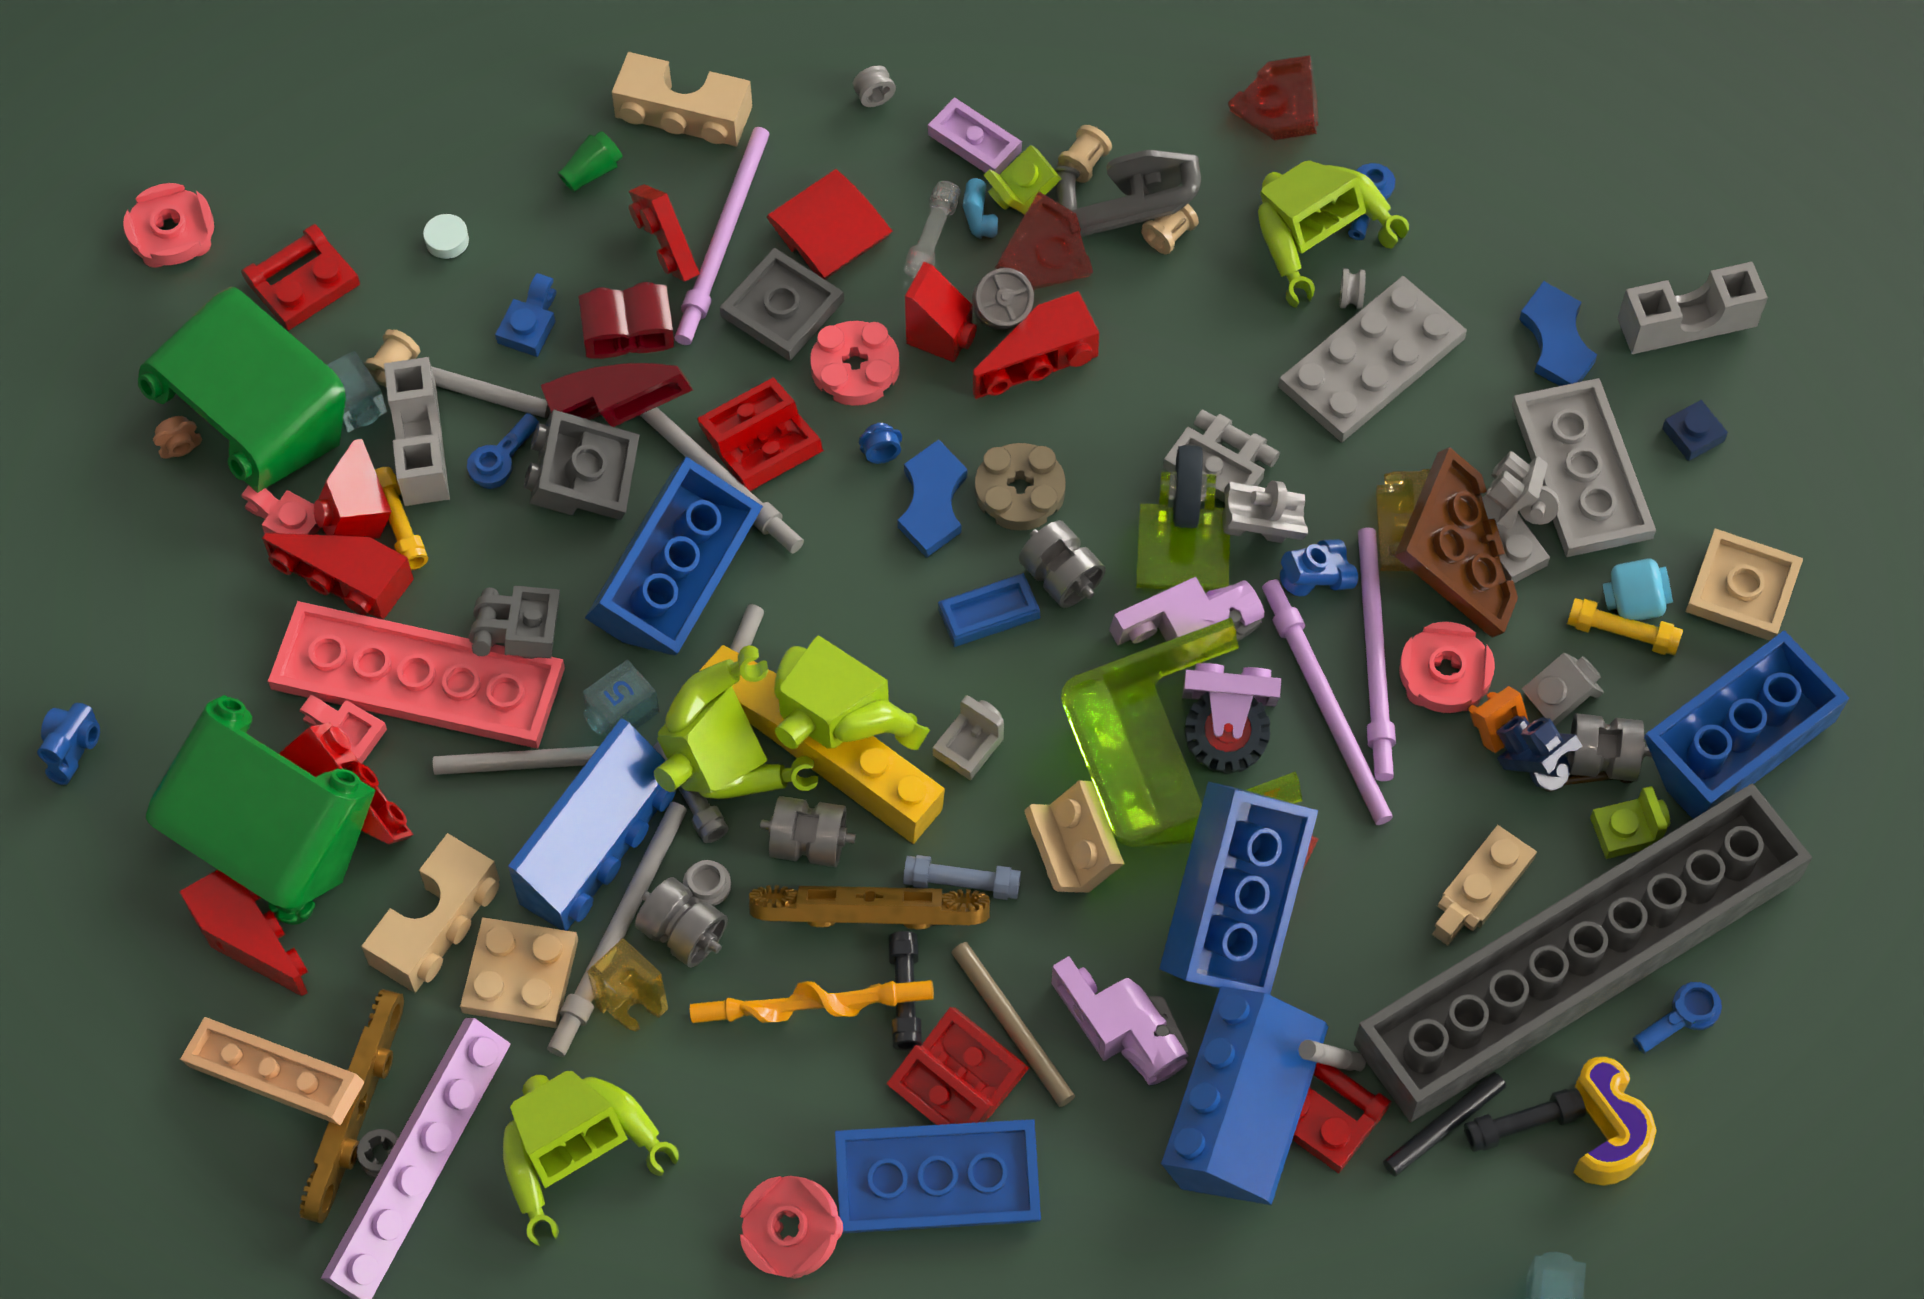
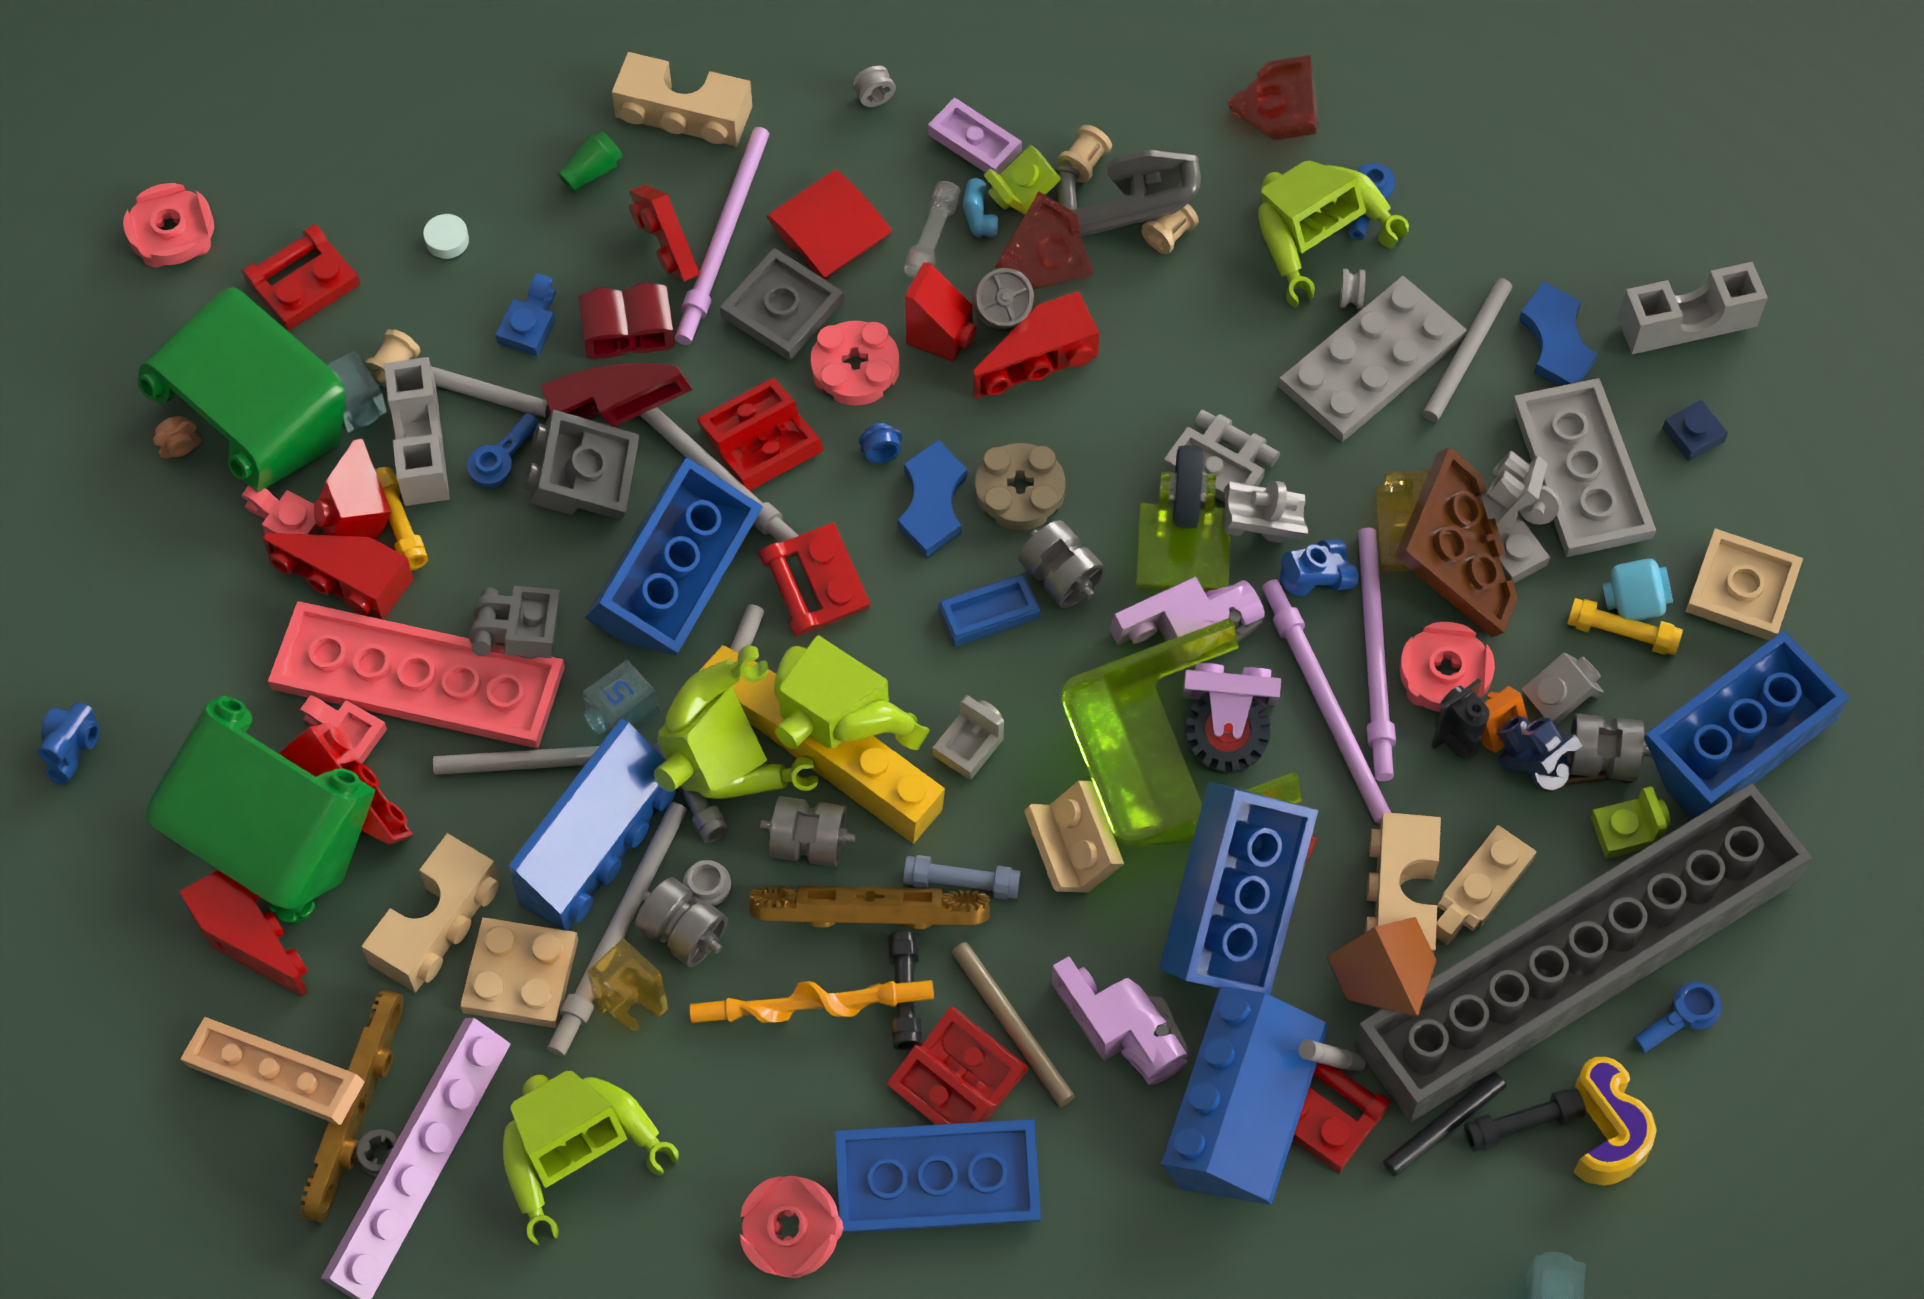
none -> red plate [758,522,871,637]
none -> dark orange slope [1327,917,1437,1017]
none -> tan arch [1365,812,1441,954]
none -> light grey bar [1422,278,1513,423]
none -> black hinge [1431,679,1489,758]

